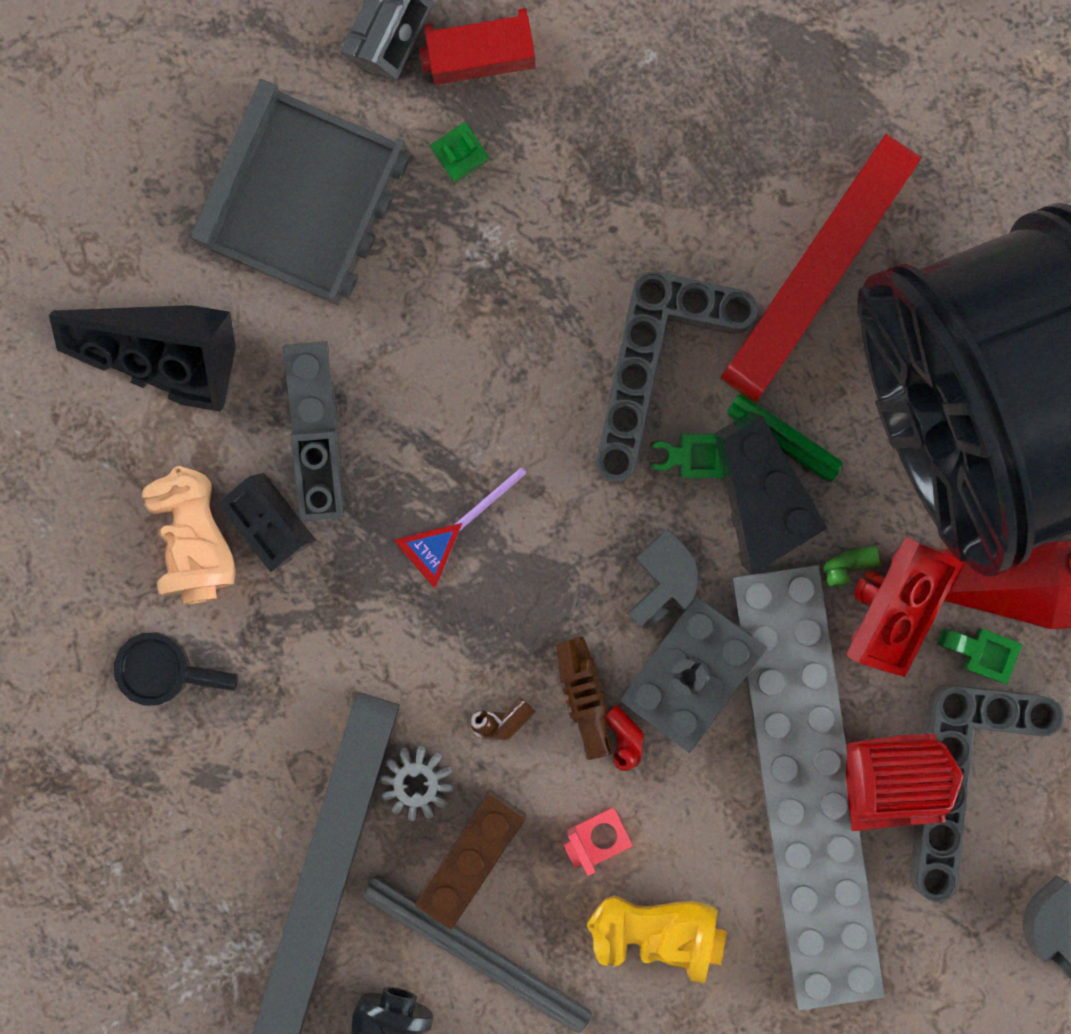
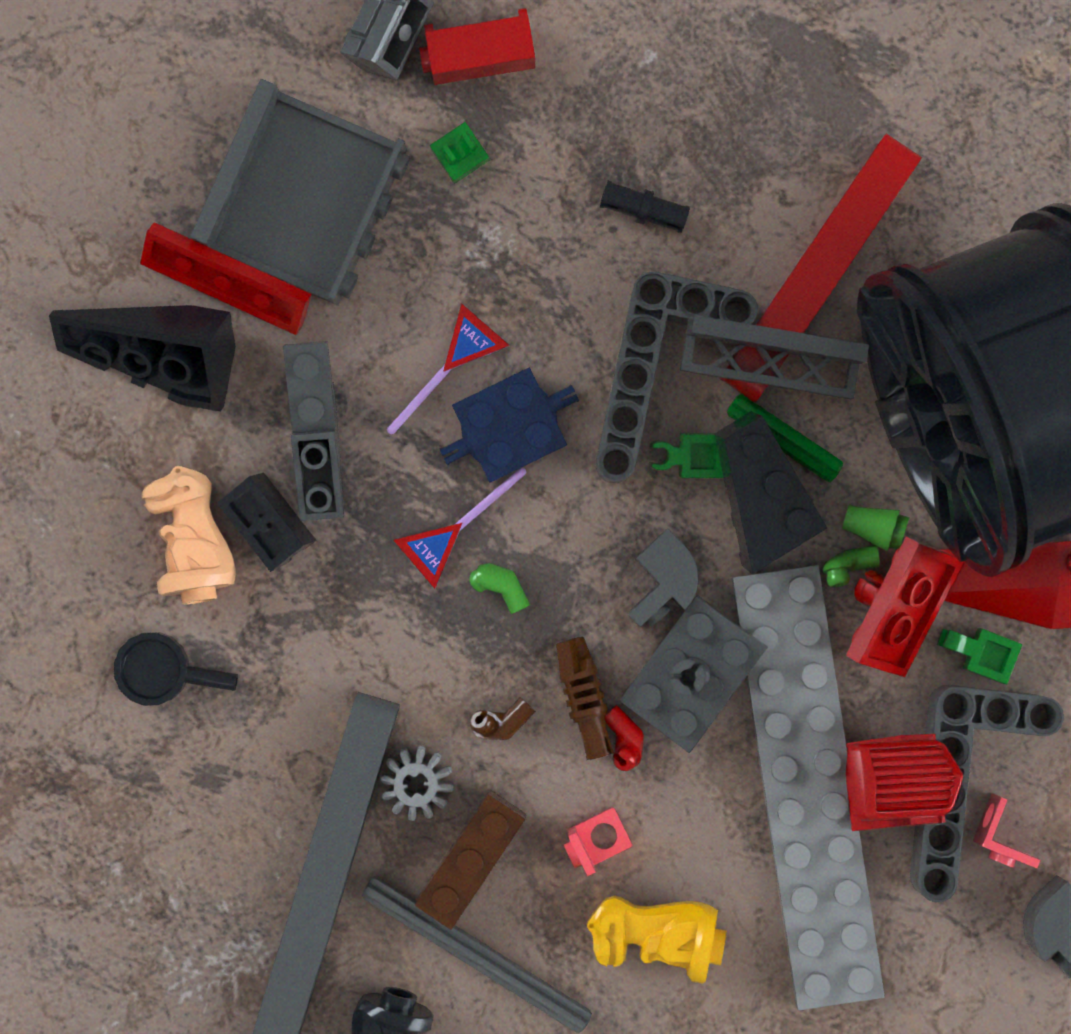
none -> red plate [140,222,312,335]
none -> piece [387,303,510,434]
none -> dark blue plate [439,367,579,483]
none -> bright green arm [469,563,530,614]
none -> black pin [599,180,690,233]
none -> dark grey fence [680,315,869,400]
none -> bright green cone [842,504,910,552]
none -> coral bracket [973,793,1041,868]

